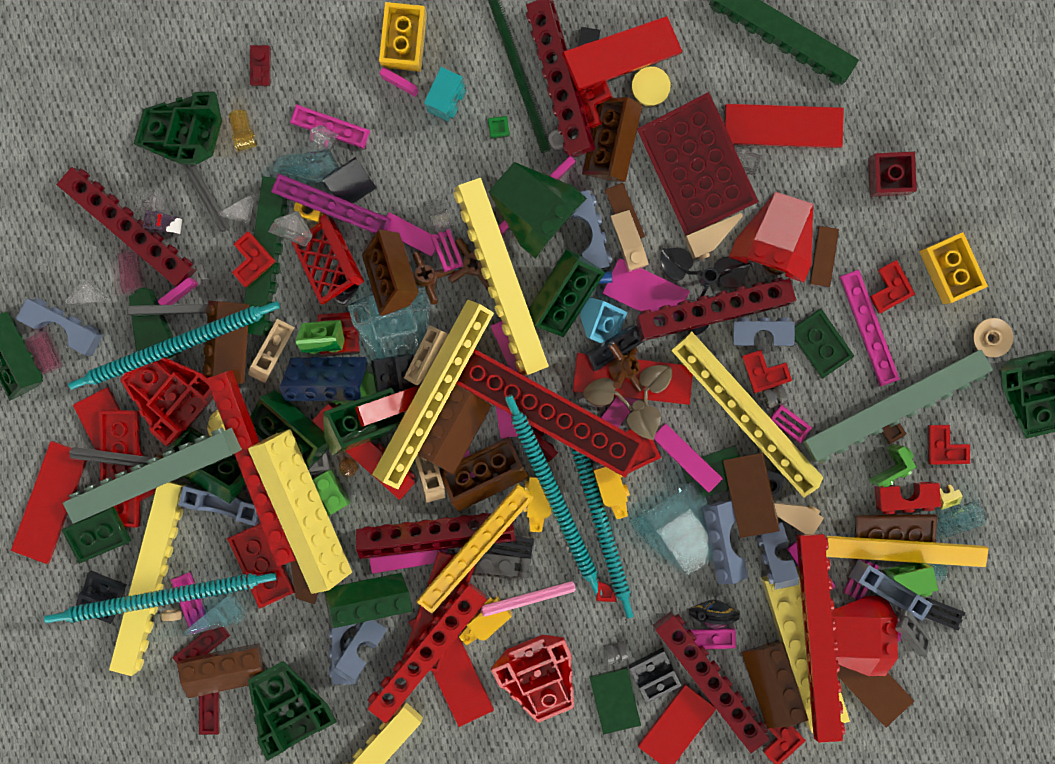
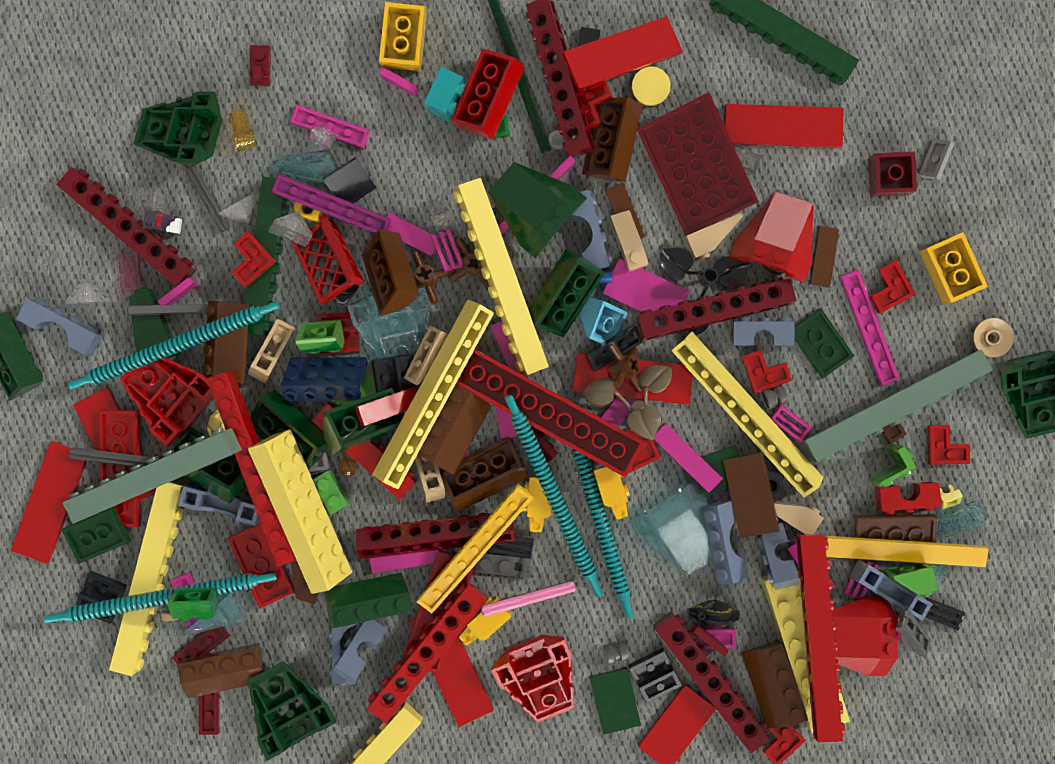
clear pink tile [26,331,62,374] -> none
red tile [596,581,616,602] -> none
reddish brown tile [837,665,914,728] -> none
none -> green slope [168,587,217,621]
none -> red brick [451,48,525,140]
none -> dark red tile [691,623,729,657]
none -> light grey plate [919,138,954,181]

